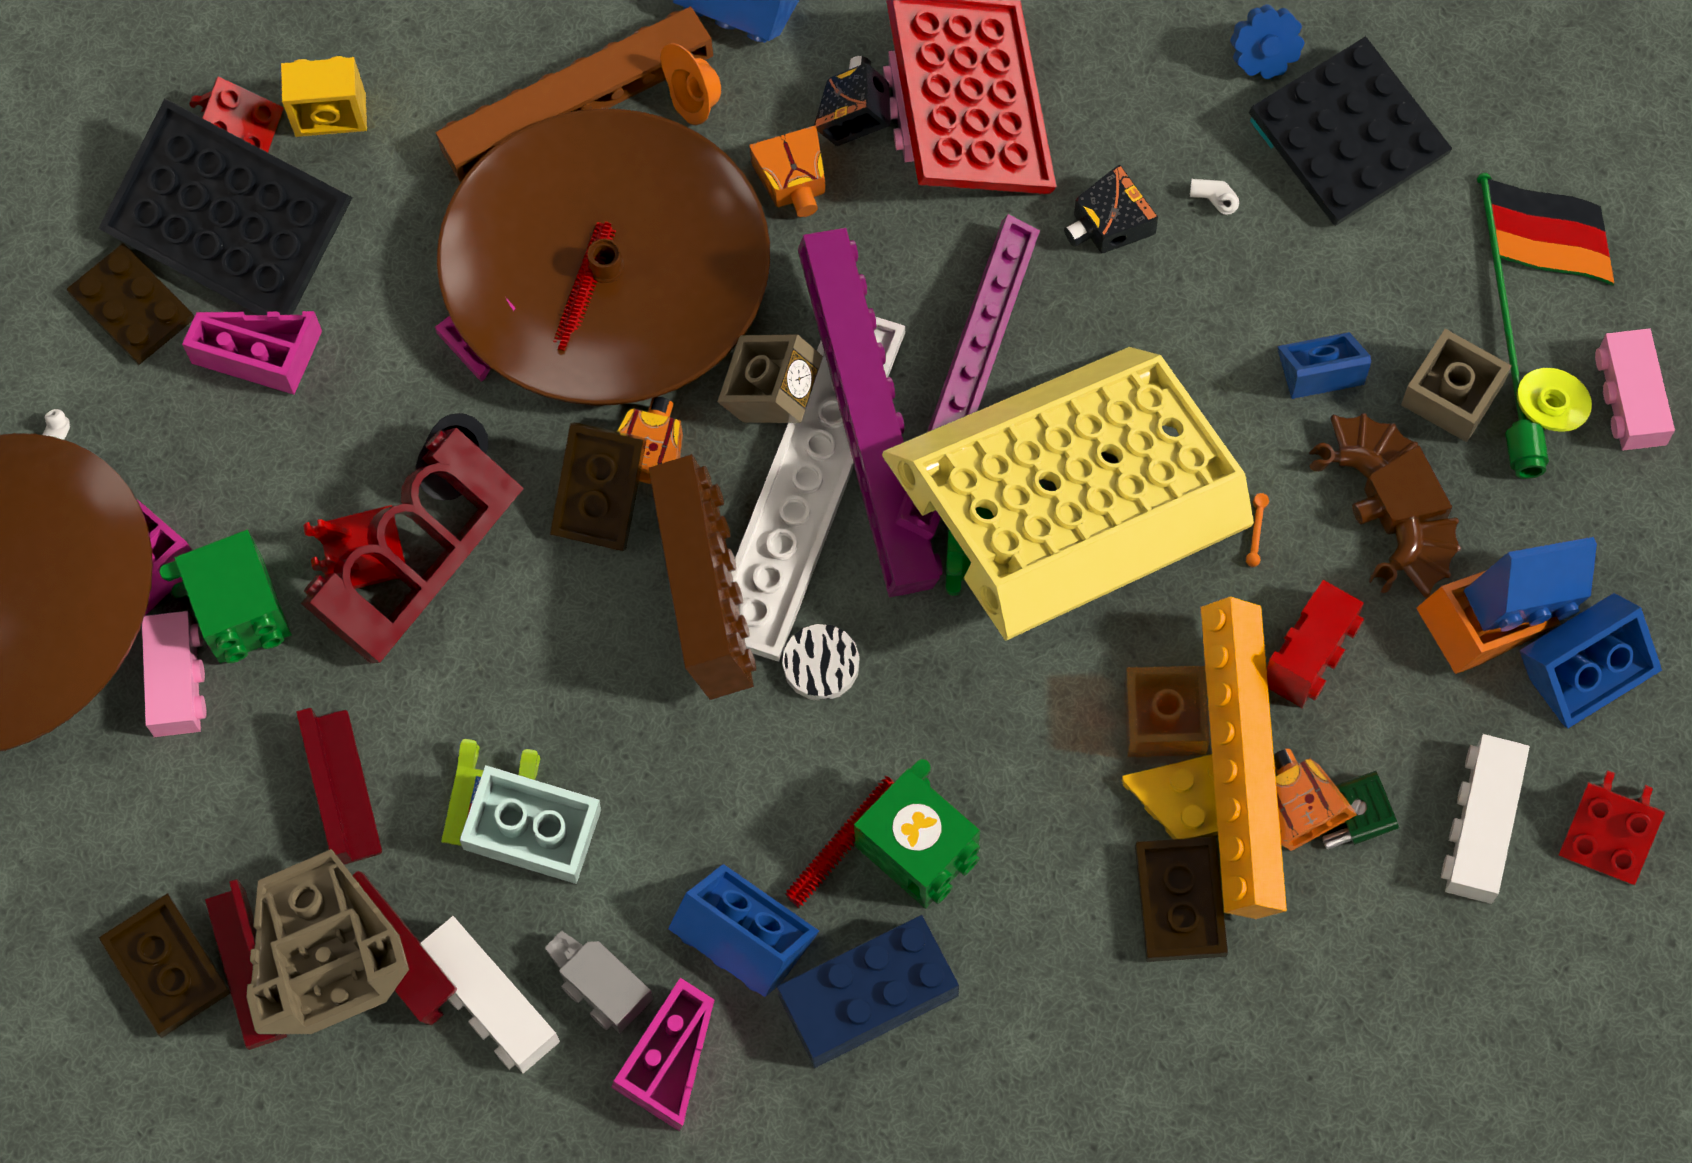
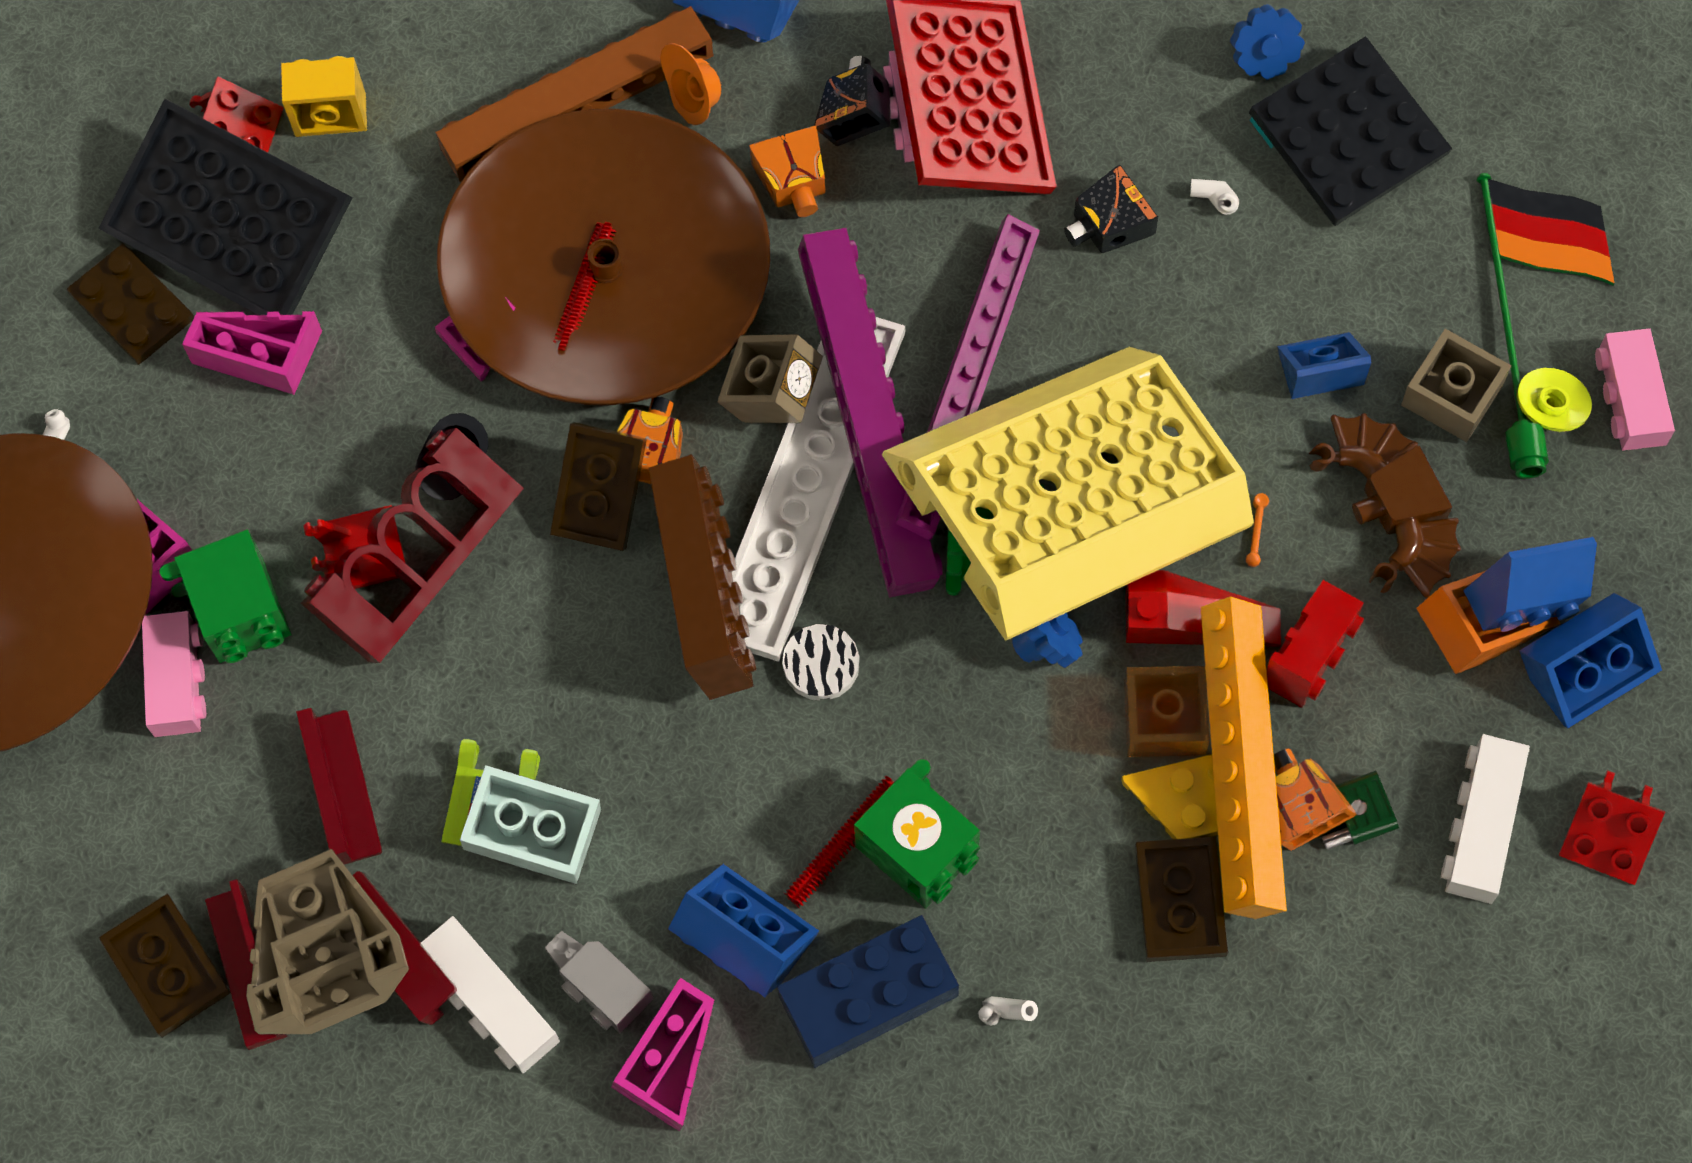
none -> white arm [978,996,1038,1026]
none -> blue plant [1012,613,1083,668]
none -> red wedge [1126,570,1281,647]

